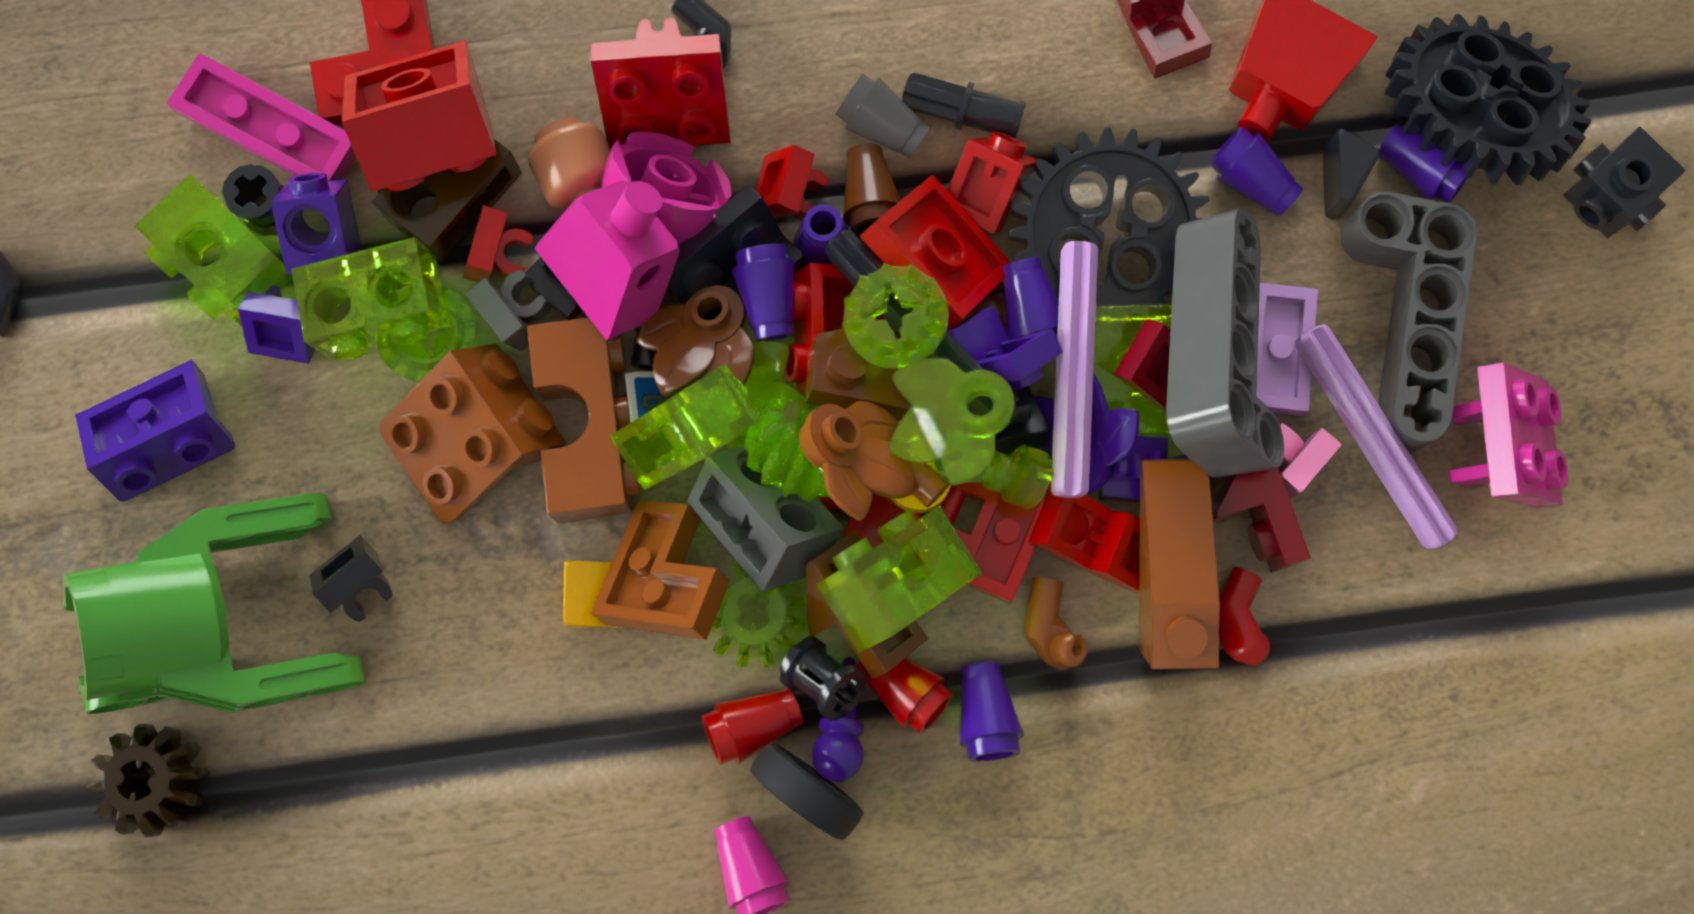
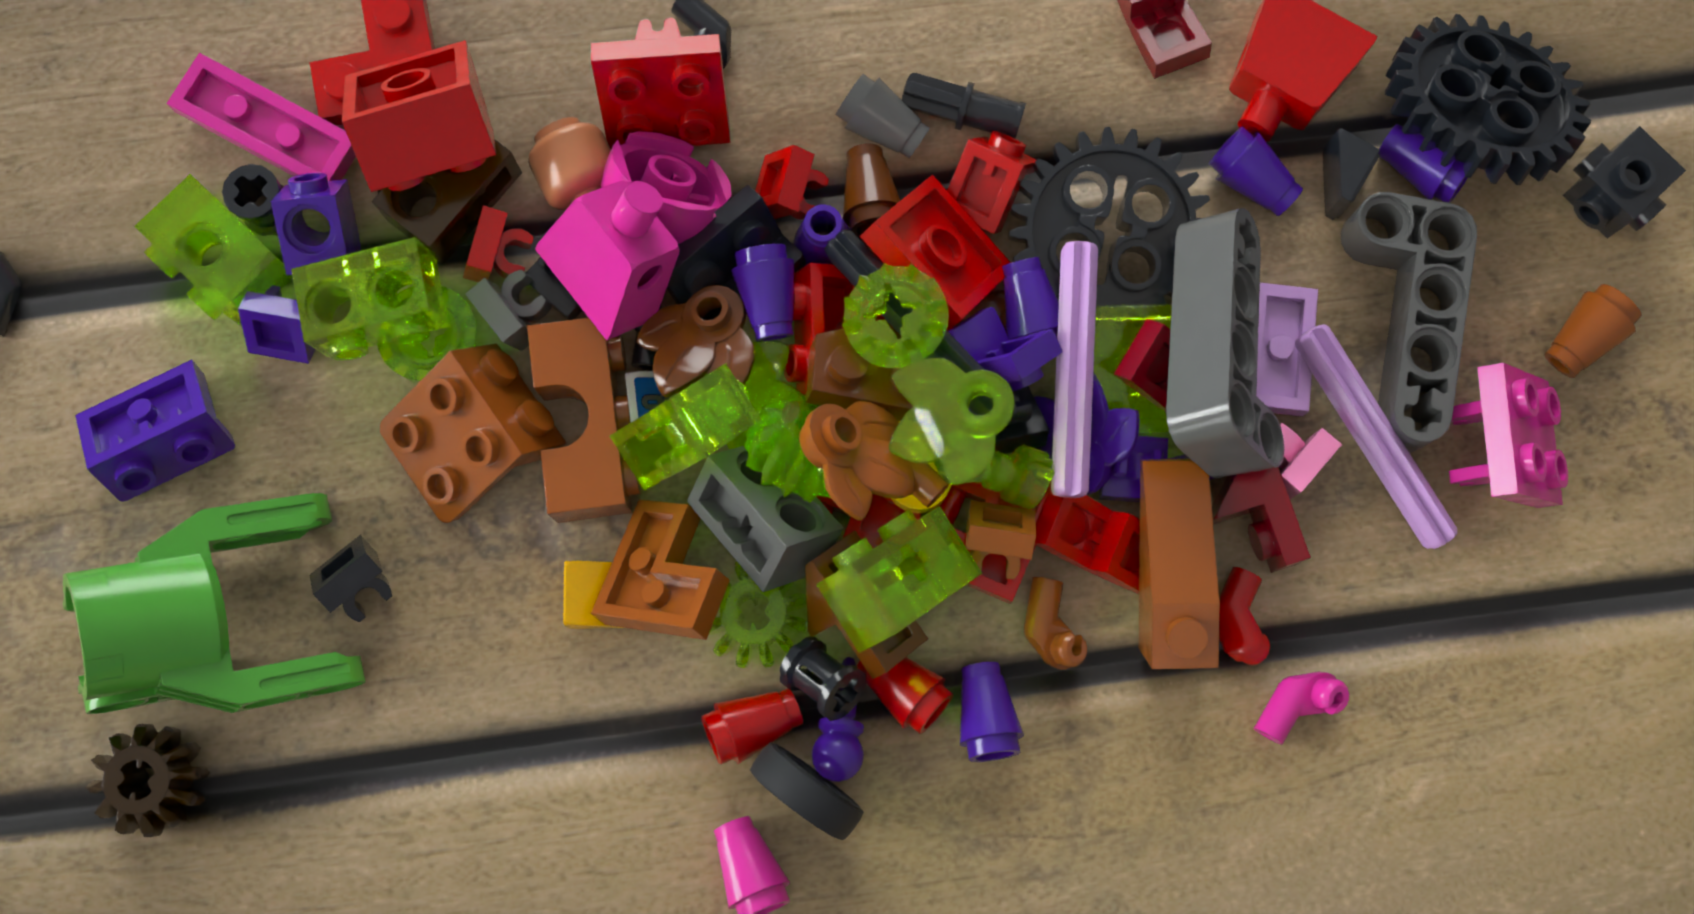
none -> dark orange tile [966,500,1036,580]
none -> dark pink arm [1253,671,1349,745]
none -> dark orange cone [1544,284,1642,378]

